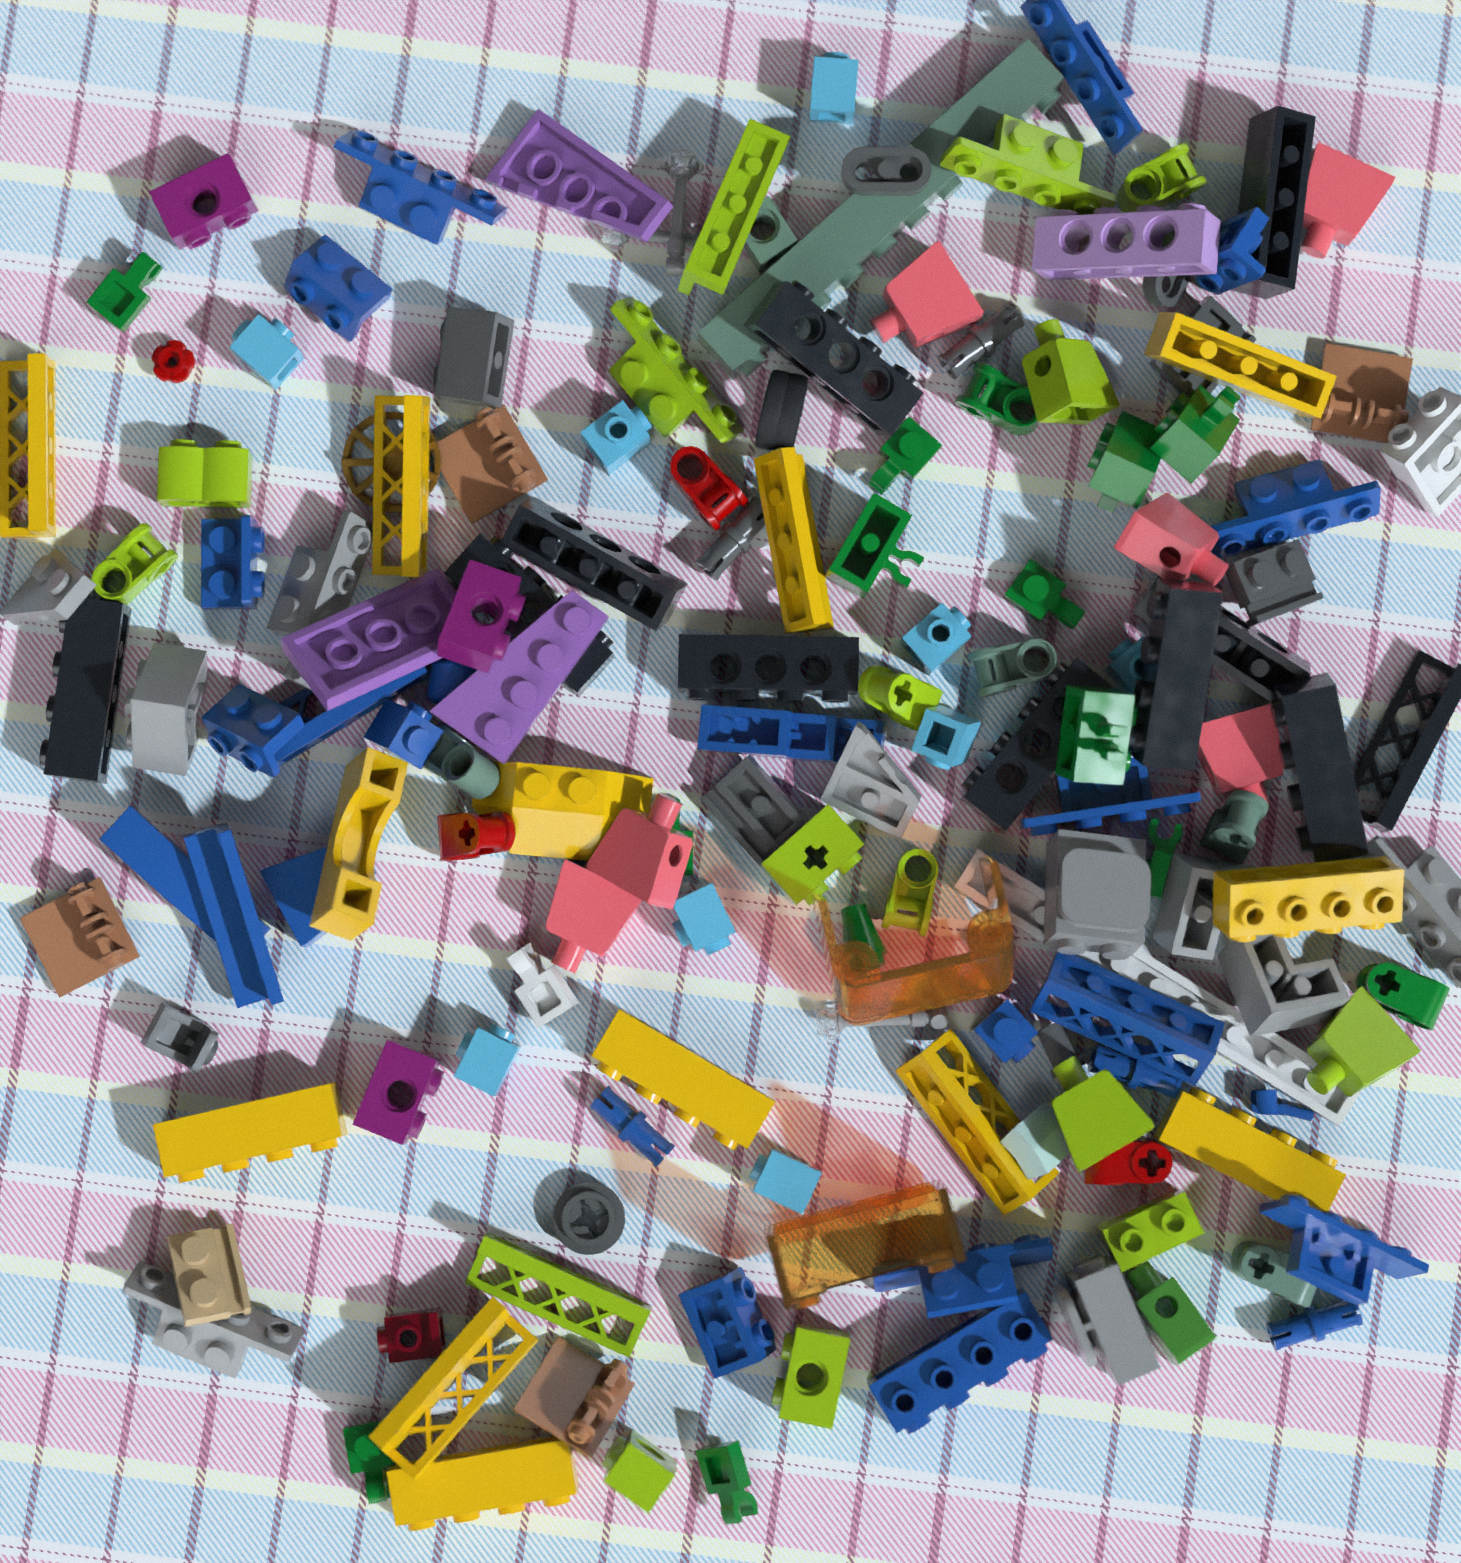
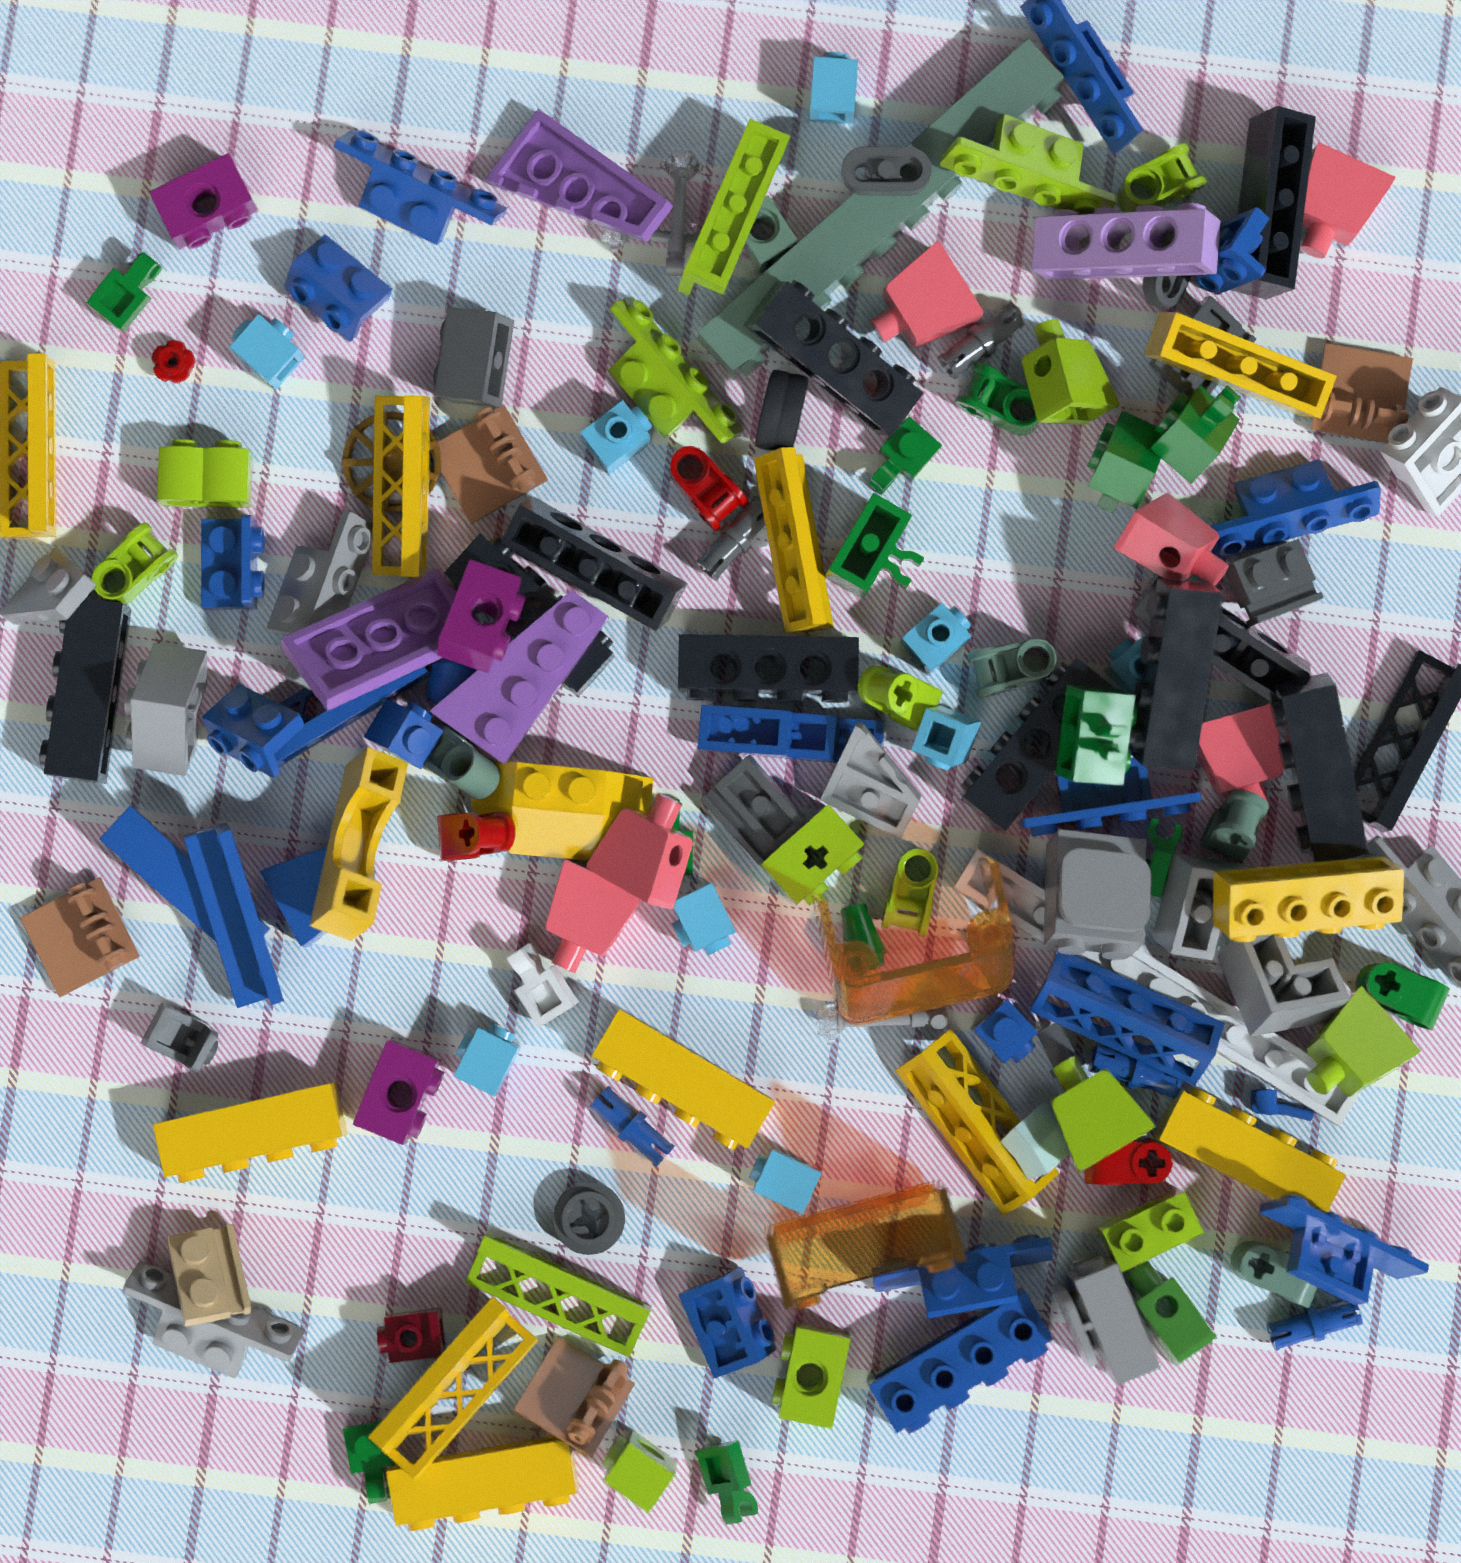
green plate [1004,559,1085,630] -> none

